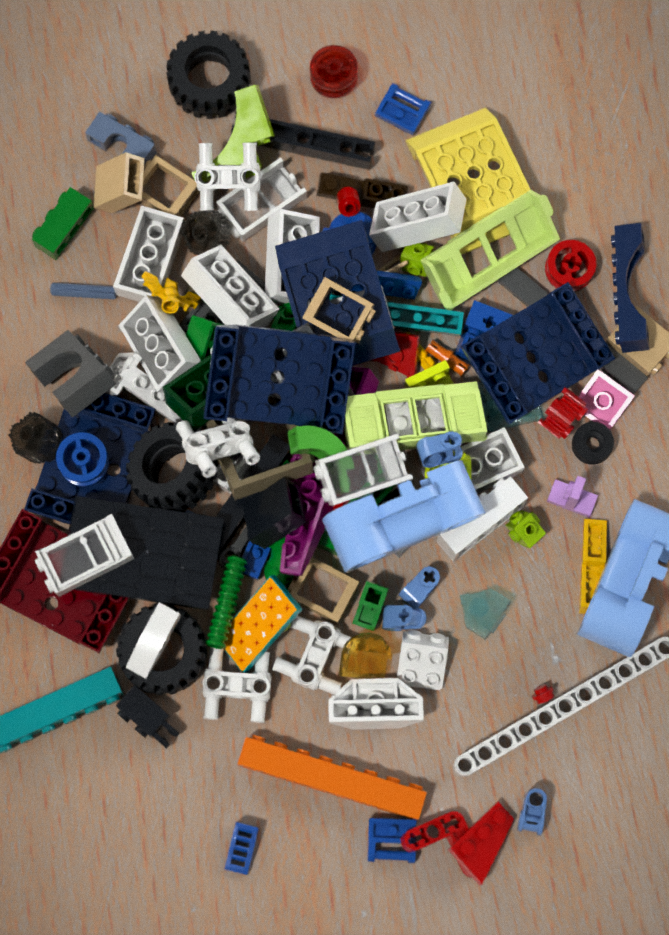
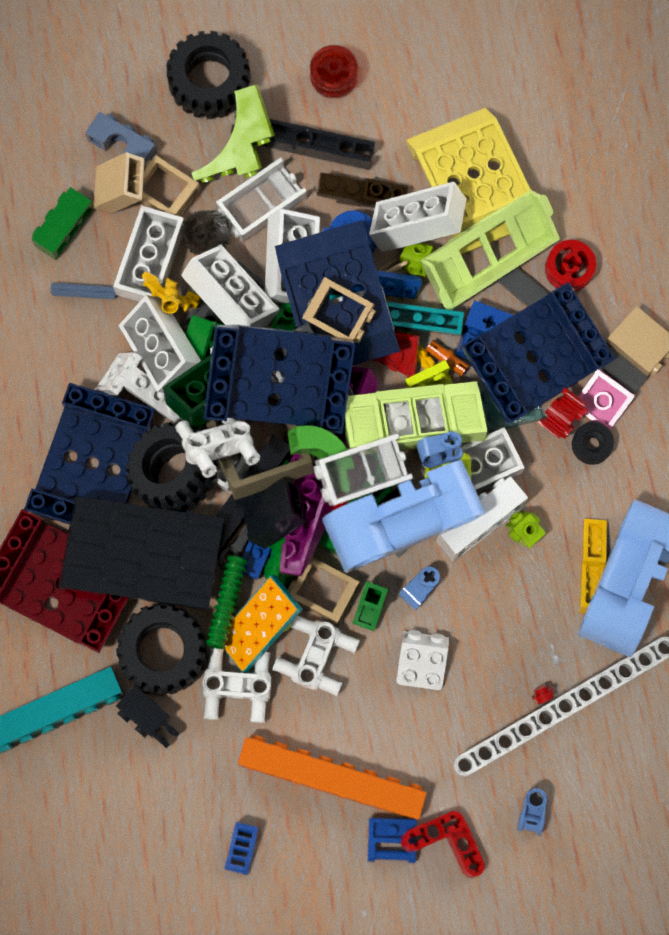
clear smoke brick [8,412,63,464] -> none
dark grey arch [25,330,116,418] -> none
white door [35,514,134,597] -> none
blue wheel [56,432,109,487] -> none
white slope [126,602,181,679] -> none
white piece [195,143,262,211] -> none
white wedge [329,678,424,730] -> none
red brick [337,187,361,217] -> none
clear yellow slope [339,633,392,679] -> none
blue plate [375,83,432,135] -> none
medium blue piece [382,605,427,631] -> none
red wing [447,801,514,886] -> none
clear light blue plate [460,589,511,640] -> none
lavender bracket [547,476,598,518] -> none
dark blue arch [611,223,650,353] -> none

